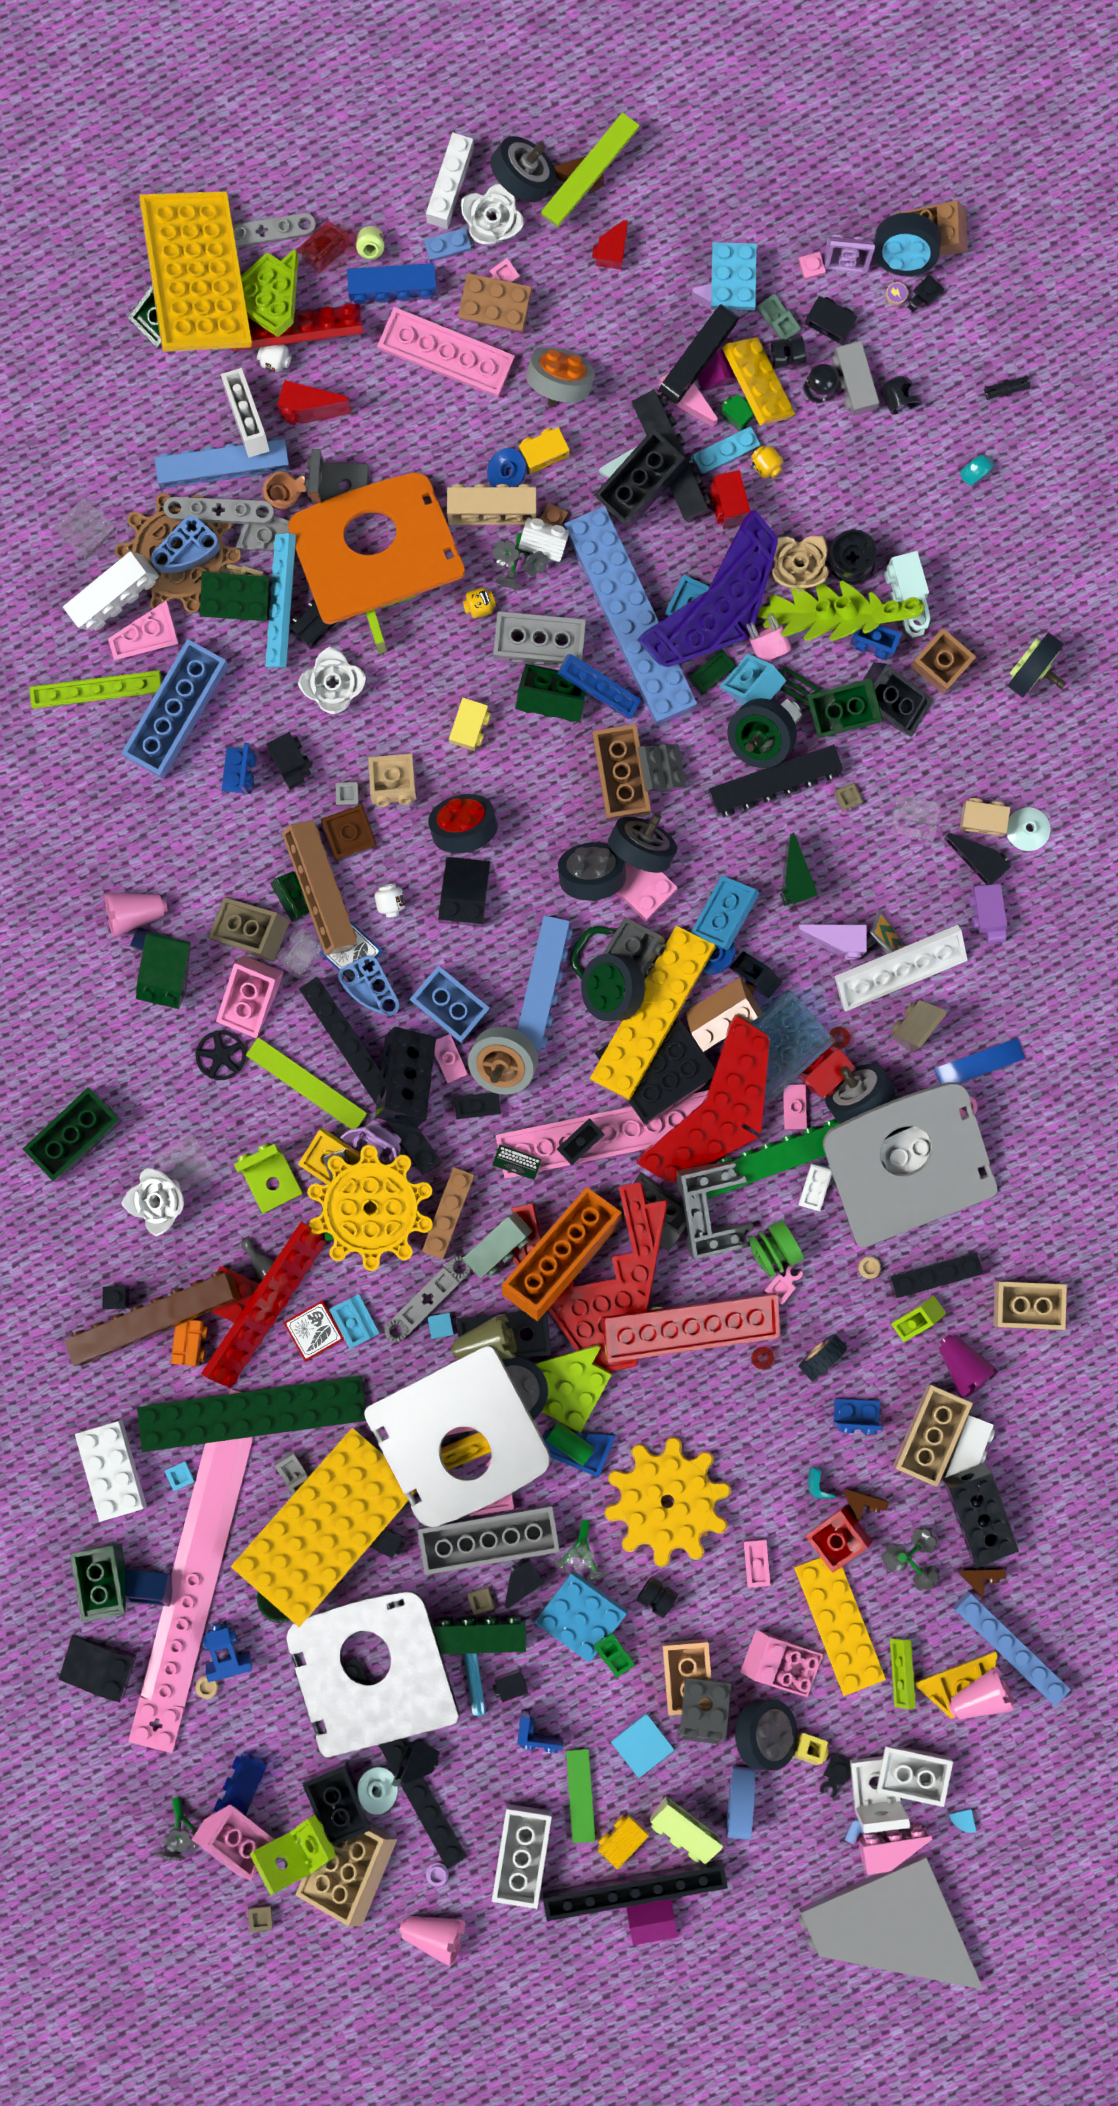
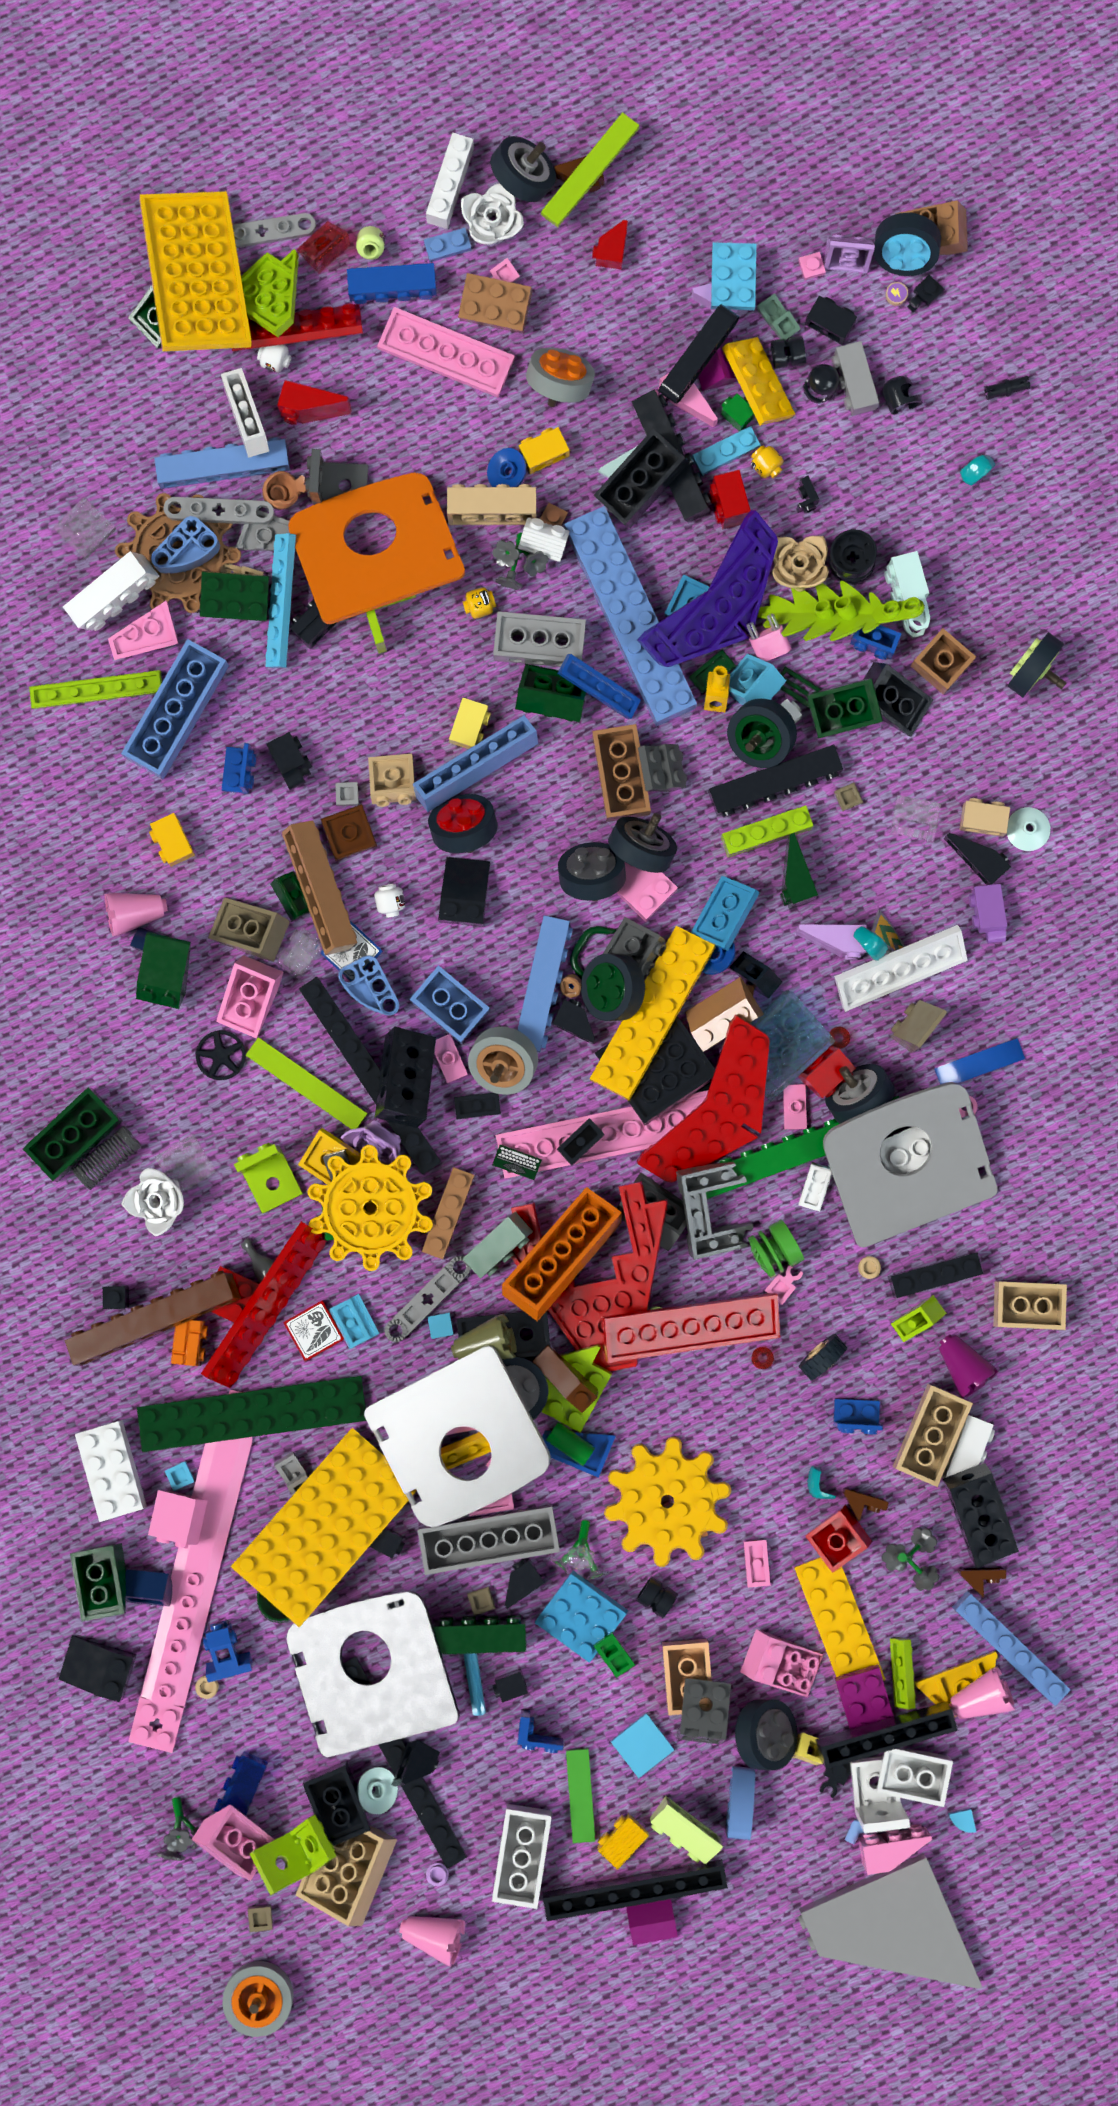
white brick [298,647,366,714] -> none
none -> dark grey piece [72,1126,141,1190]
none -> bright pink brick [148,1490,208,1549]
none -> yellow brick [149,813,195,867]
none -> wheel [222,1961,294,2037]
none -> medium blue brick [413,715,539,812]
none -> reddish brown slope [533,1345,598,1413]
none -> black slope [553,998,595,1045]
none -> medium nougat tile [560,974,582,998]
none -> yellow bracket [704,666,730,713]
none -> lime brick [721,805,813,858]
none -> black bracket [796,476,819,514]
none -> black brick [816,1702,958,1769]
none -> magenta plate [834,1664,894,1729]
none -> teal hair [853,926,888,961]

